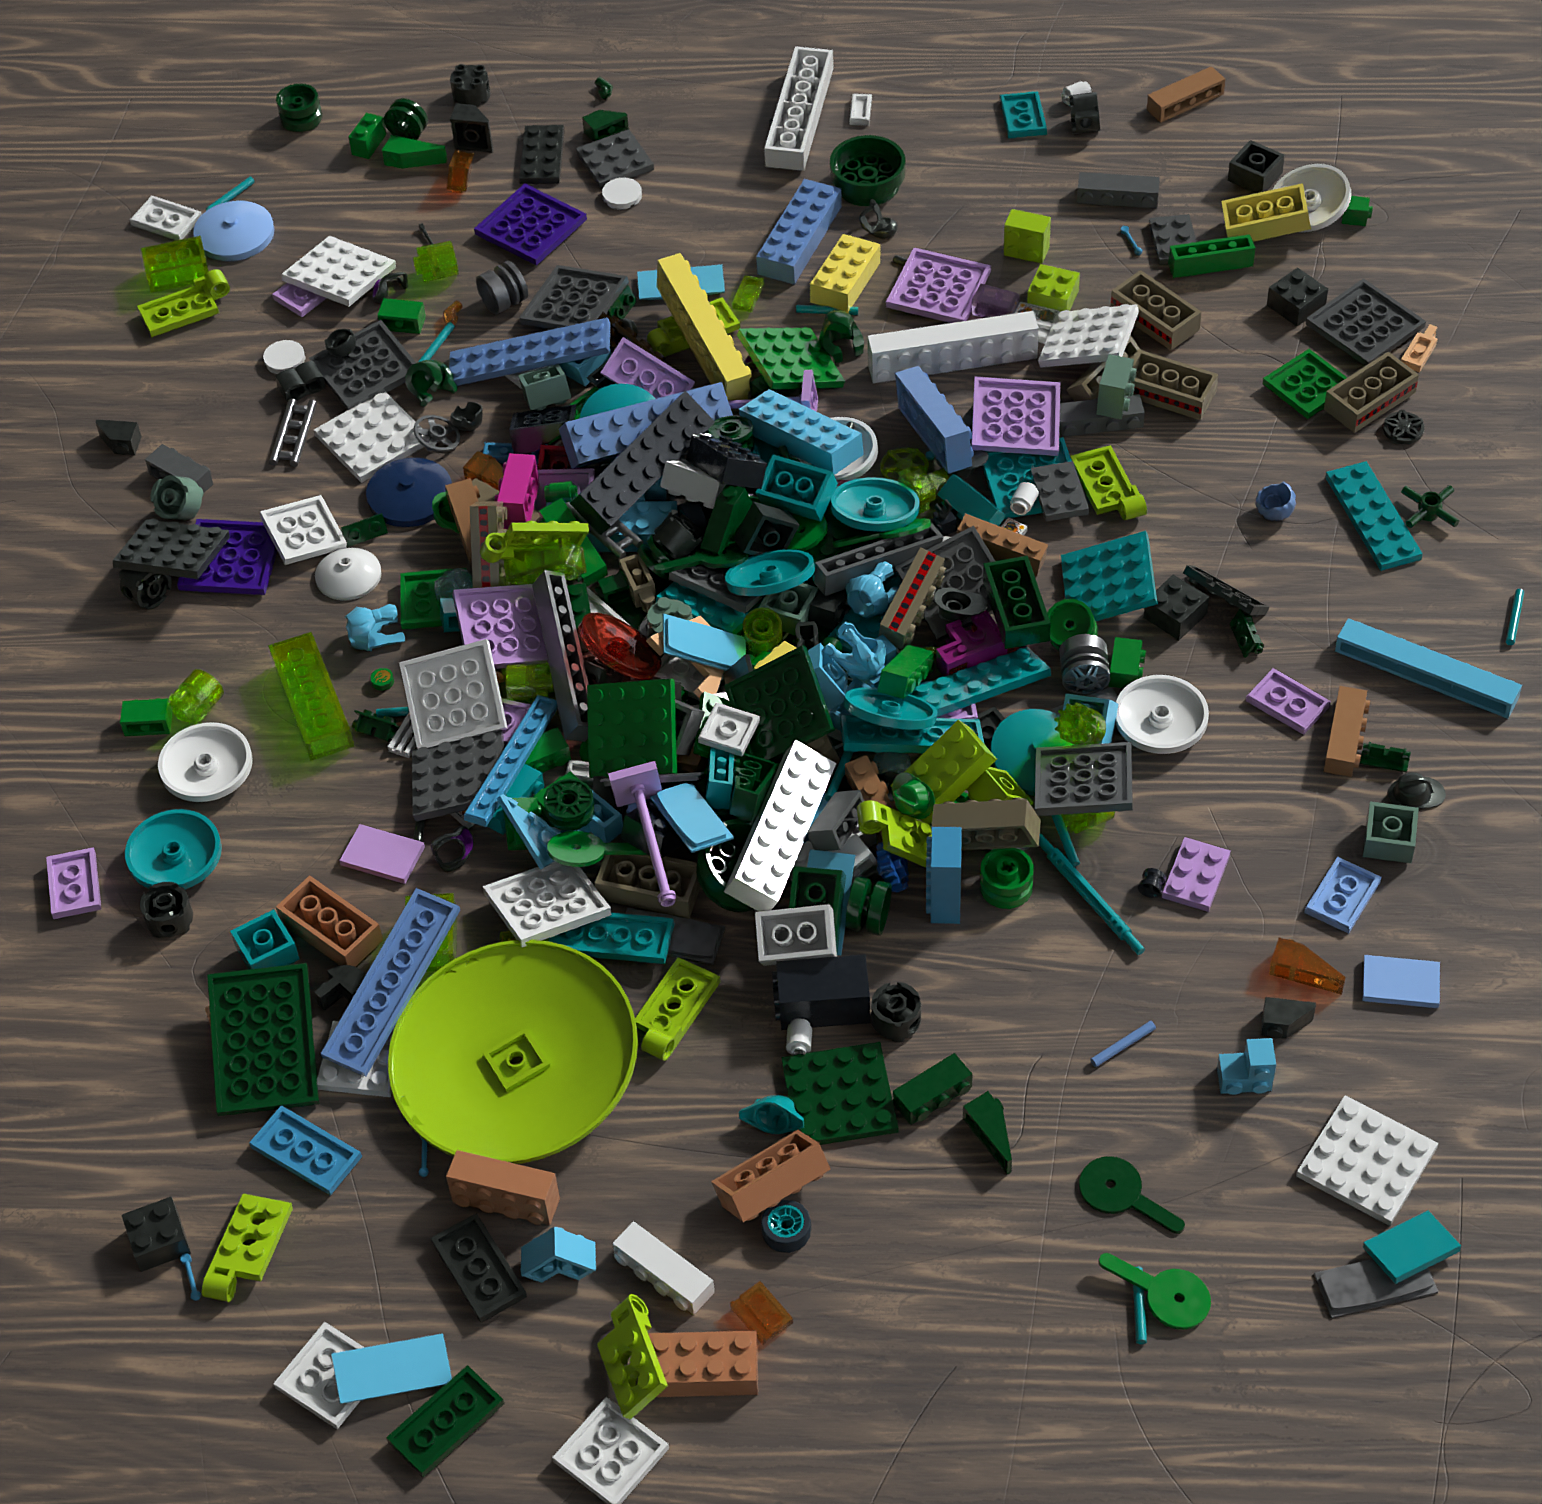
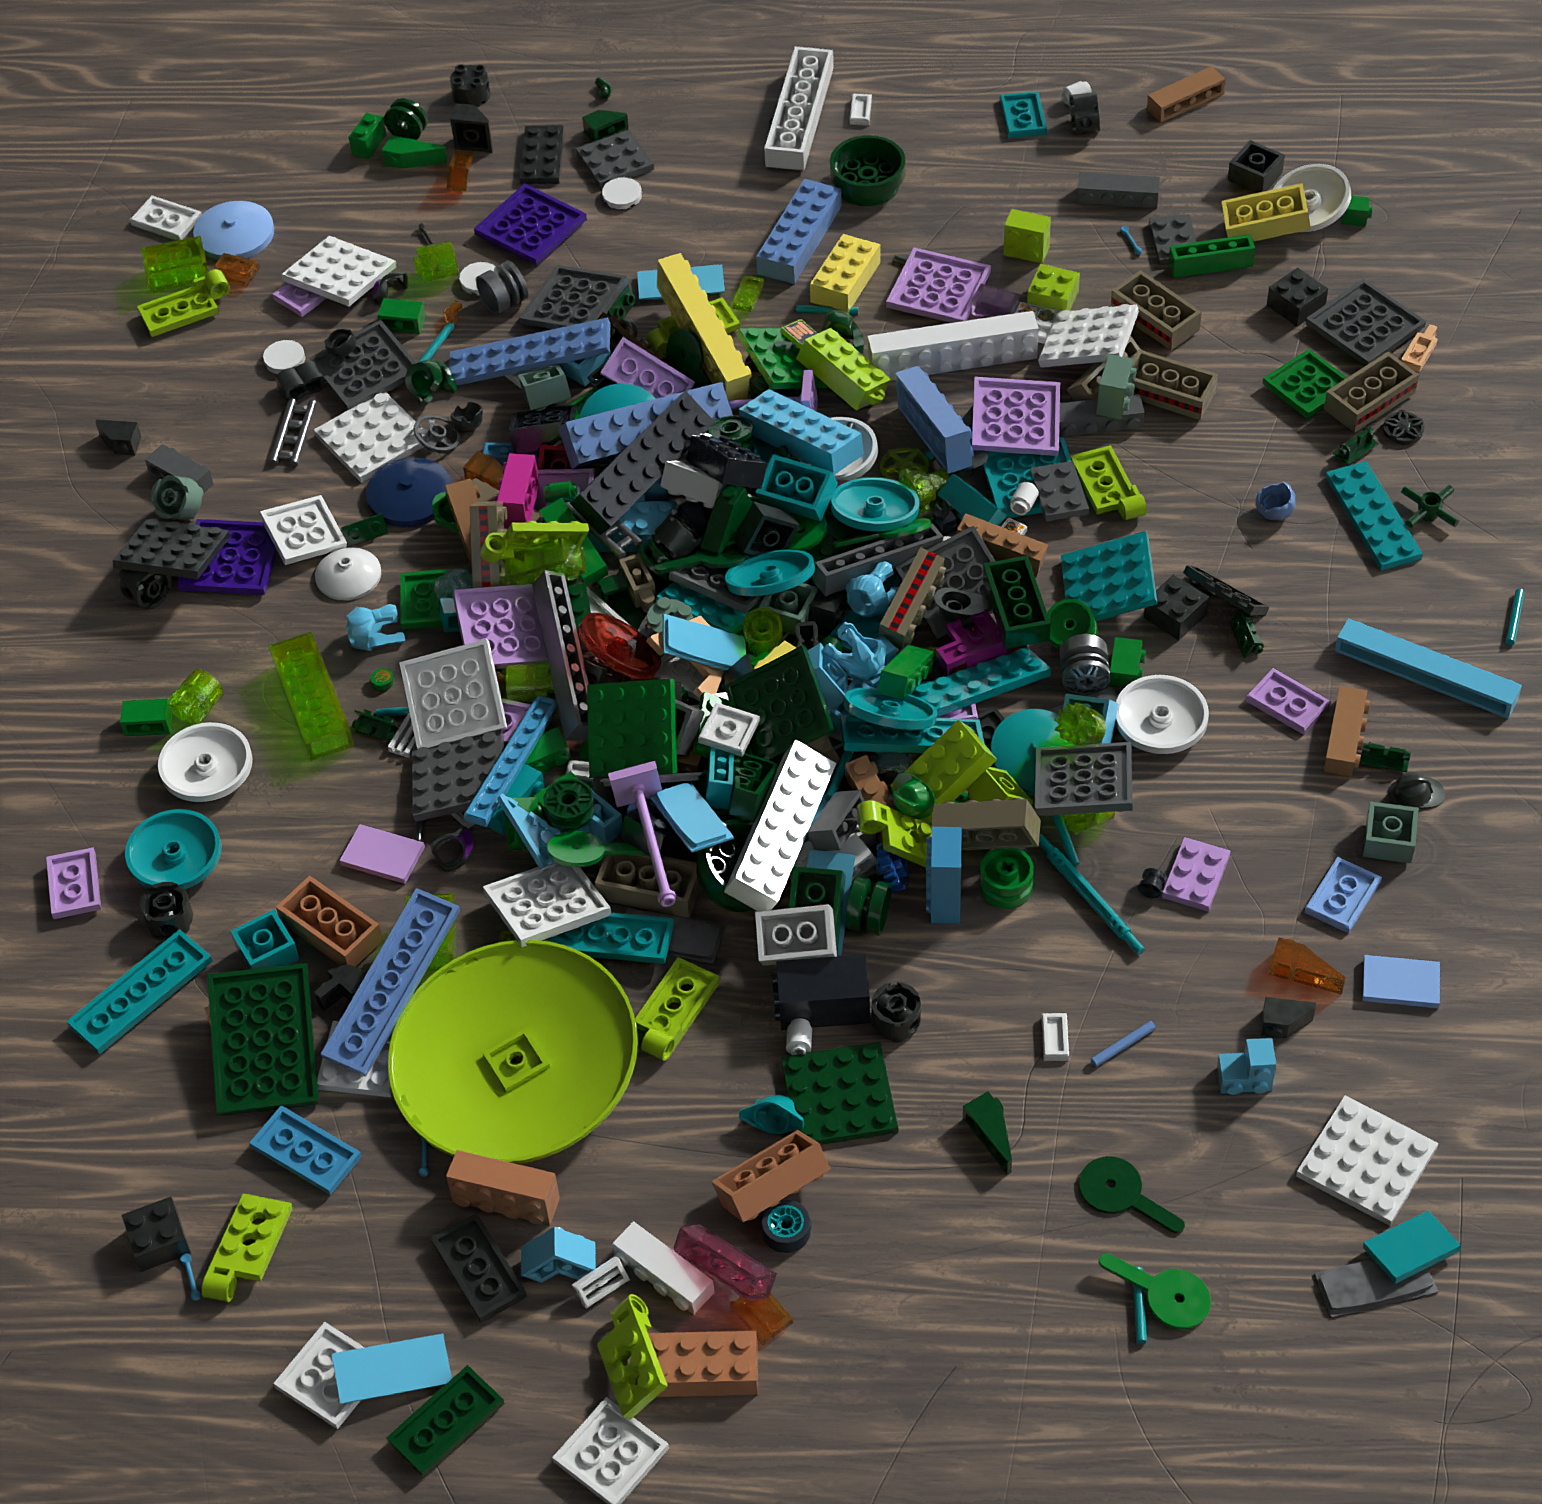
teal bar [206,176,255,211] -> none
dark green wheel [276,83,323,132] -> none
pearl dark grey piece [859,199,898,239] -> none
dark green brick [893,1053,973,1125] -> none
none -> teal plate [66,929,213,1055]
none -> clear orange plate [214,253,260,287]
none -> white tile [459,262,495,295]
none -> white tile [572,1256,630,1309]
none -> dark green piece [666,329,712,387]
none -> clear pink brick [673,1224,777,1302]
none -> lime piece [780,319,891,411]
none -> white tile [1041,1013,1069,1061]
none -> dark green hinge [1332,427,1379,466]

